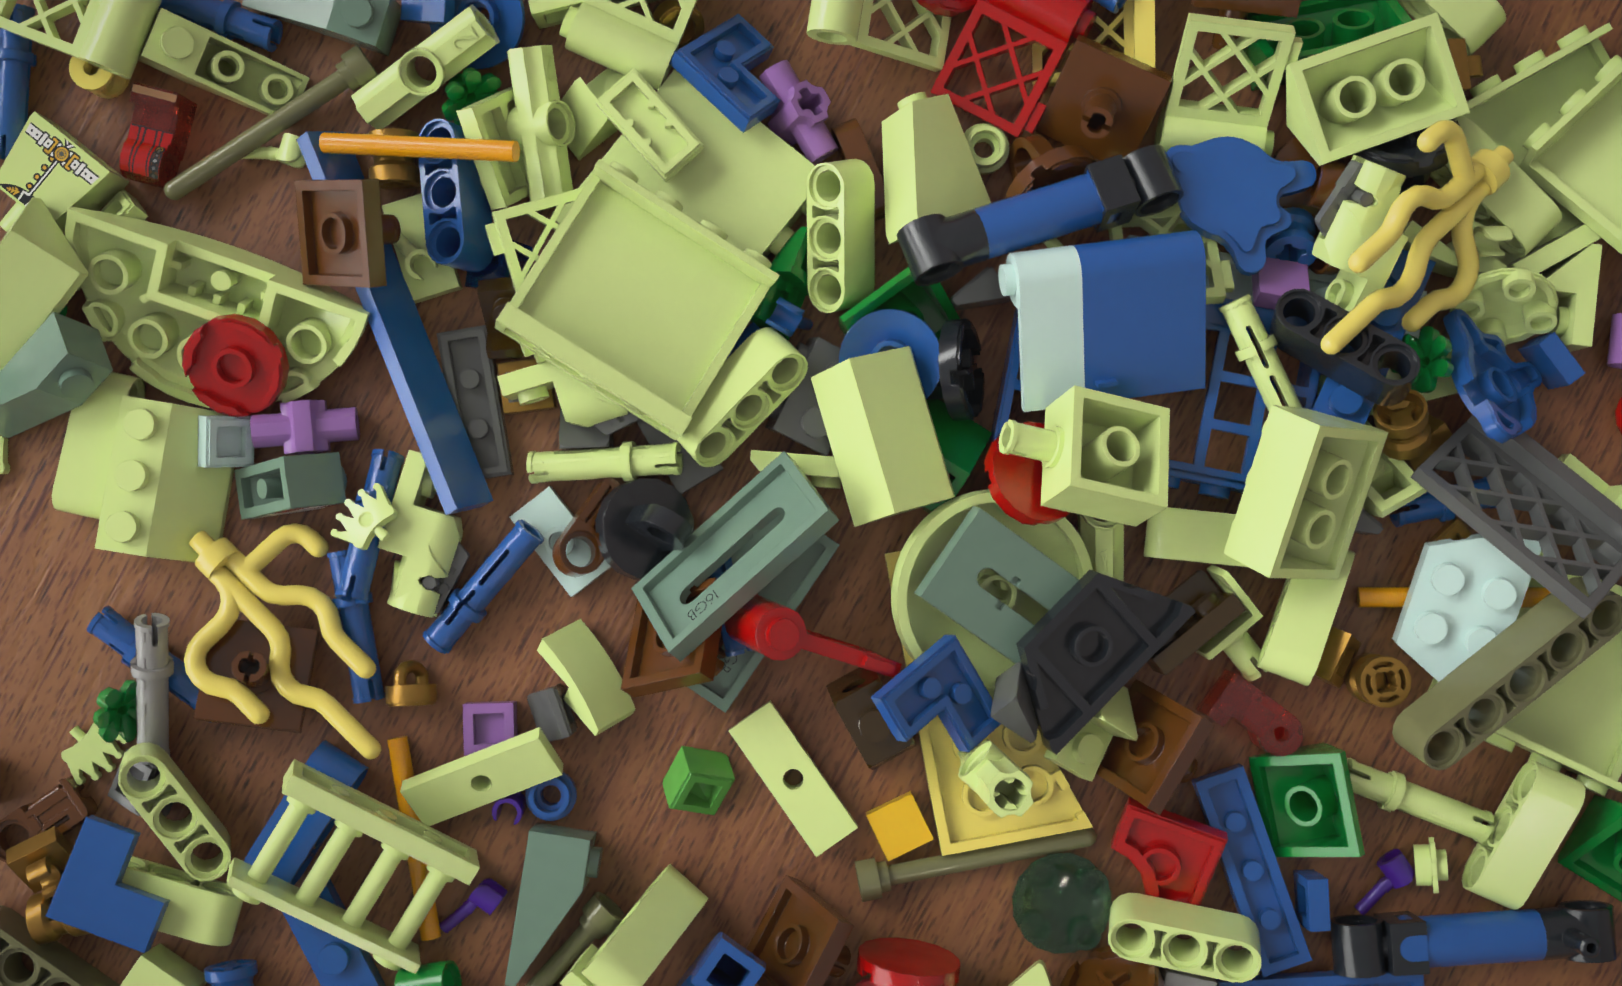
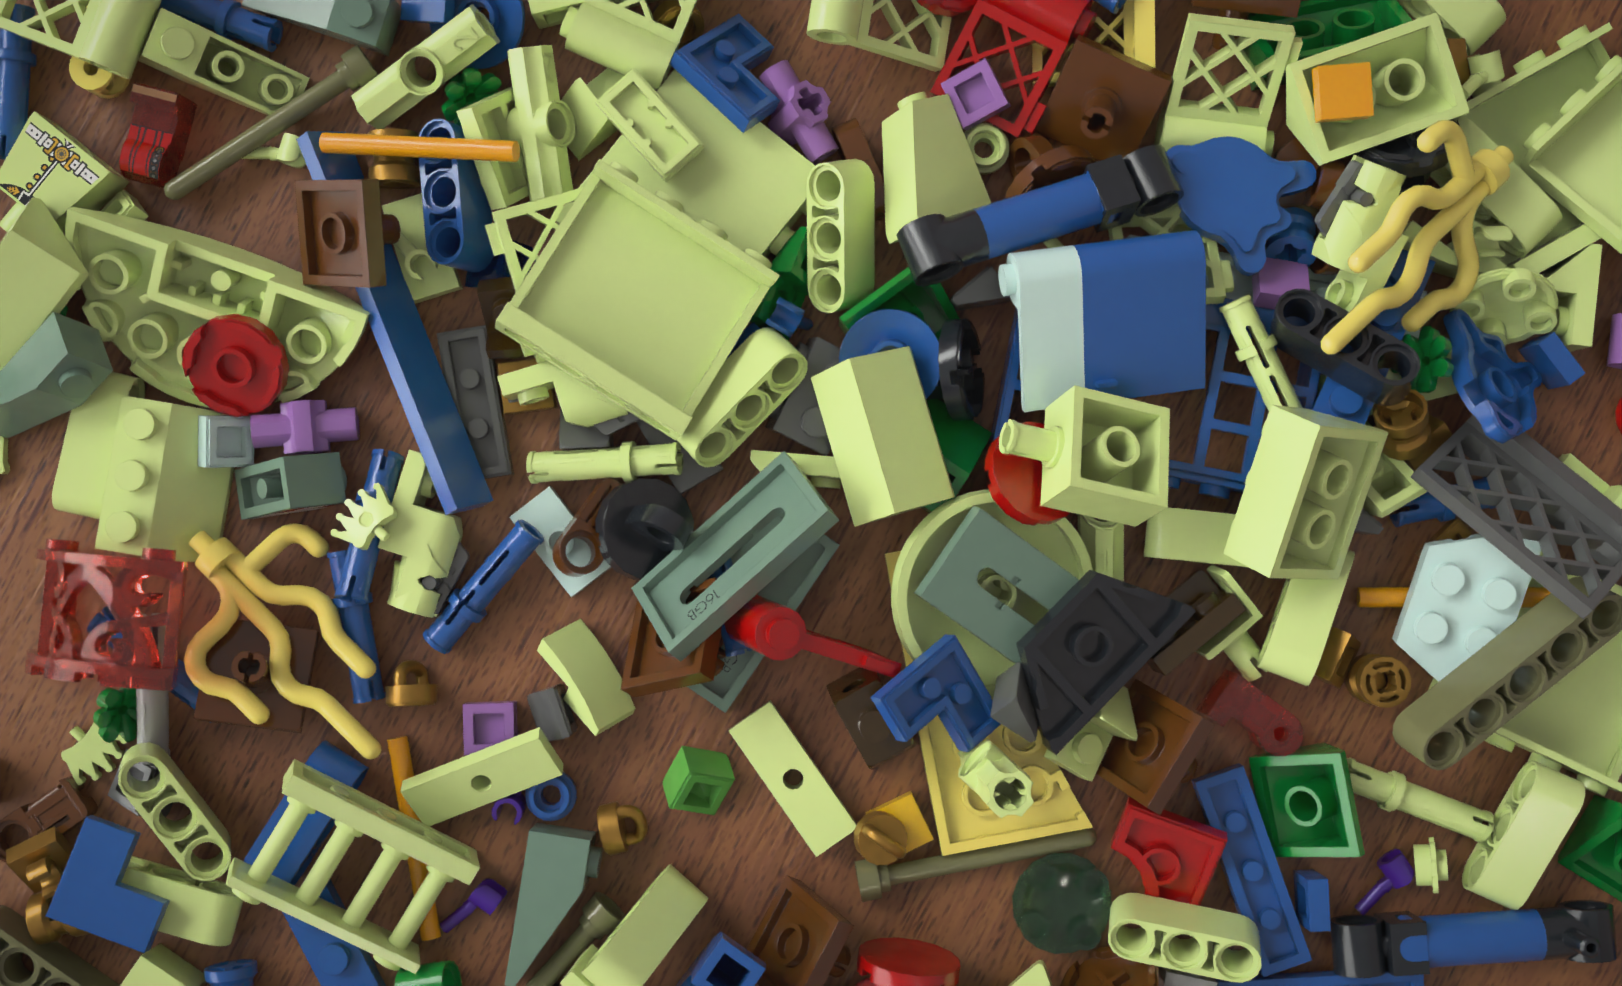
none -> clear red fence [24,539,189,691]
none -> pearl gold tile [597,801,648,856]
none -> pearl gold tile [853,811,907,865]
none -> medium lavender tile [940,58,1011,131]
none -> light orange tile [1312,62,1374,123]
none -> yellowish green hand [1462,50,1505,100]

